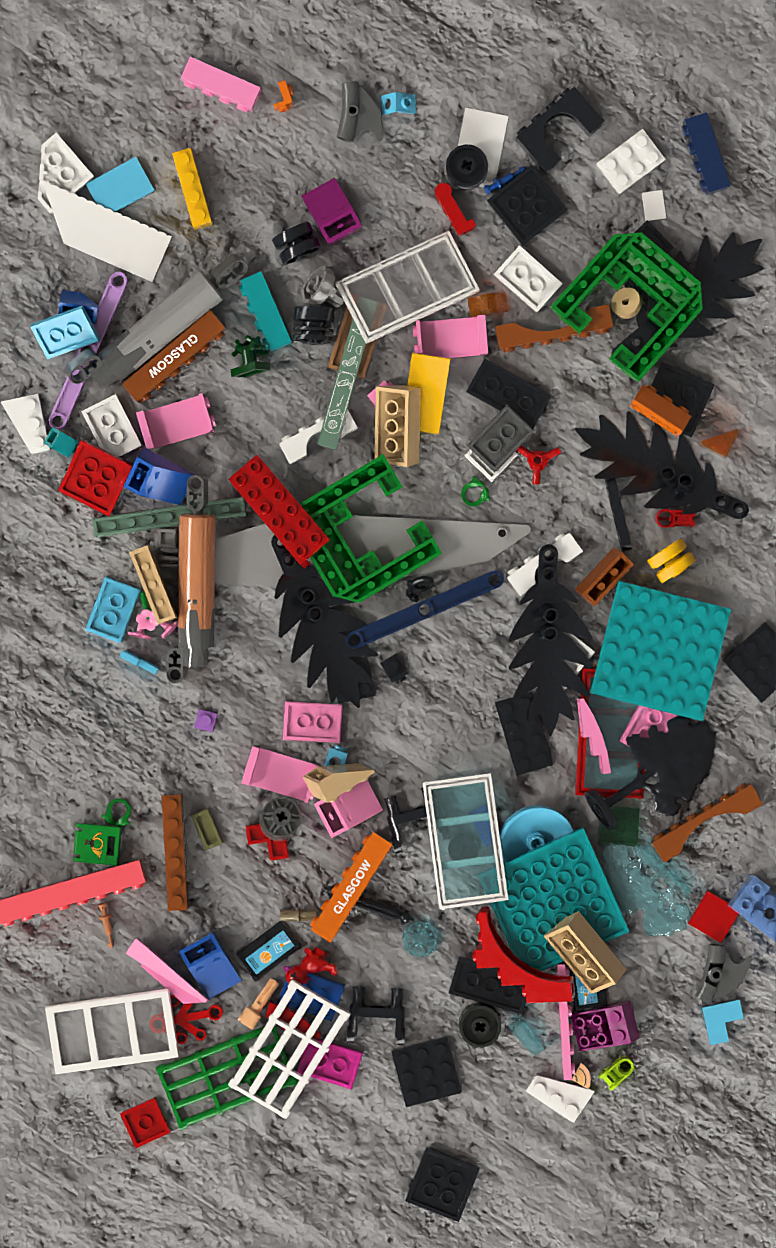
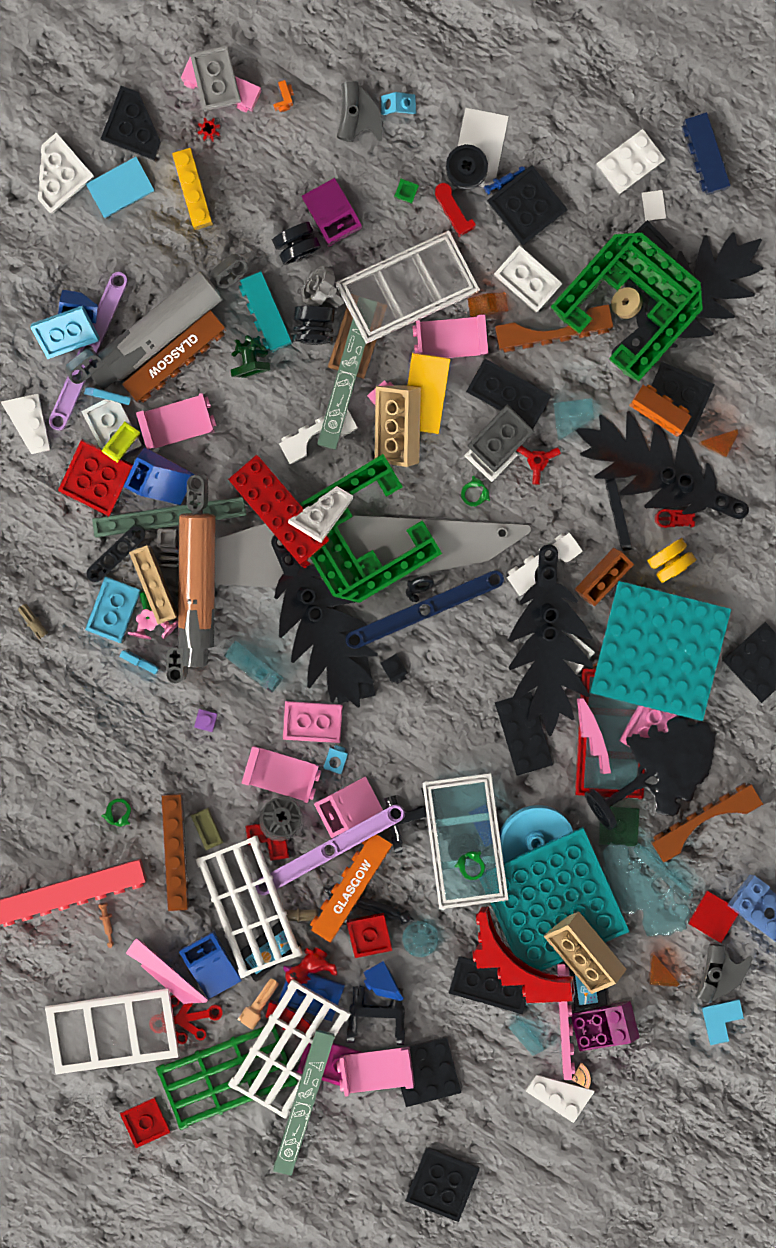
teal brick [43,427,78,458] -> none
white sticker [45,182,172,282] -> none
green container [73,823,122,866] -> none
tan slope [302,763,375,803] -> none
pearl dark grey wheel [459,1002,501,1048] -> none
black arch [516,86,605,175] -> none
lime piece [598,1055,634,1091] -> none
none -> dark tan axle [18,604,49,640]
none -> medium azure tile [84,387,130,405]
none -> black beam [86,525,146,582]
none -> black plate [100,86,161,161]
none -> neon yellow tile [102,421,140,463]
none -> light grey tile [190,45,241,111]
none -> white door [195,836,303,978]
none -> red gear [197,118,221,142]
none -> clear light blue slope [224,641,284,693]
none -> lavender beam [255,804,405,895]
none -> sand green tile [273,1029,335,1176]
none -> white wing [289,486,353,543]
none -> bright pink panel [337,1047,415,1097]
none -> red tile [347,913,392,958]
none -> blue slope [363,961,404,1001]
none -> green plate [394,179,419,204]
none -> green piece [455,851,485,880]
none -> clear light blue wing [553,399,594,441]
none -> clear orange slope [648,953,680,987]

